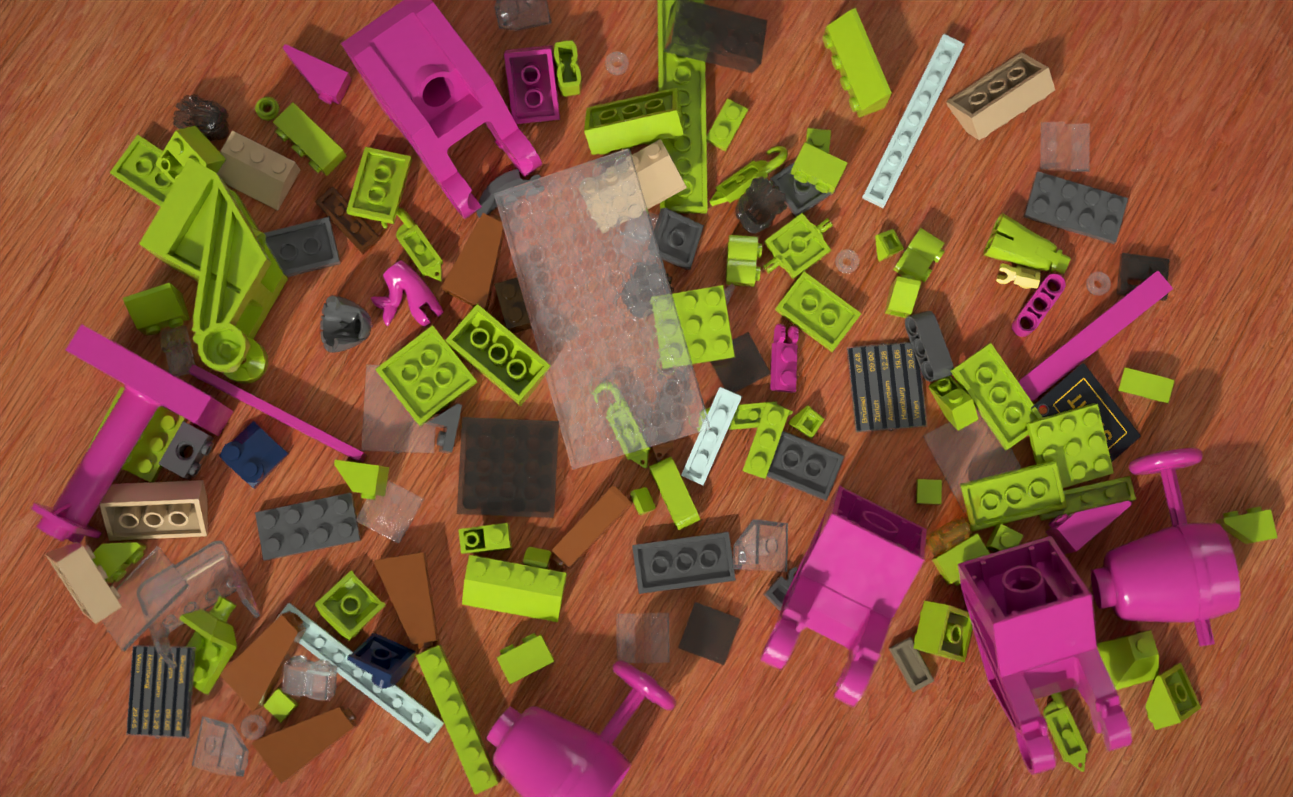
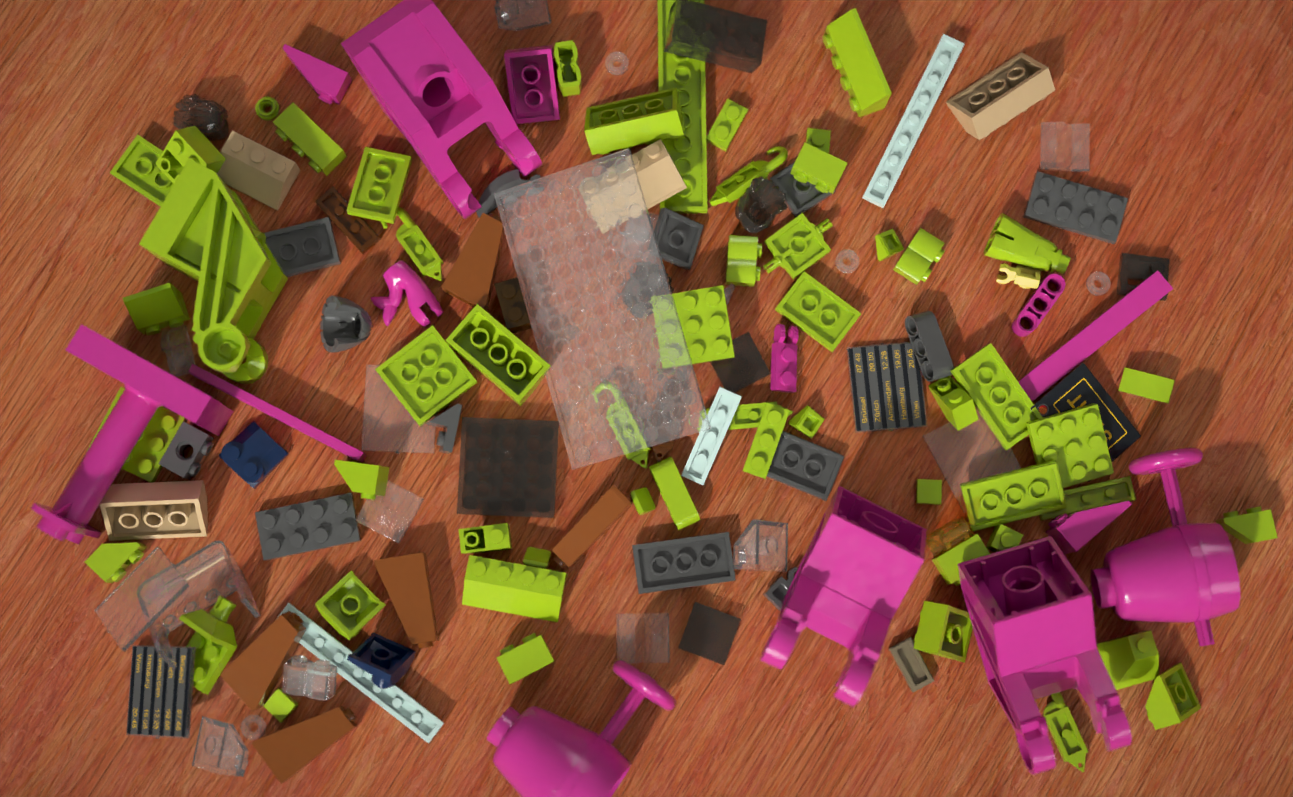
tan slope [45,542,122,624] -> none
lime brick [416,645,500,795] -> none
lime slope [884,275,921,318] -> none

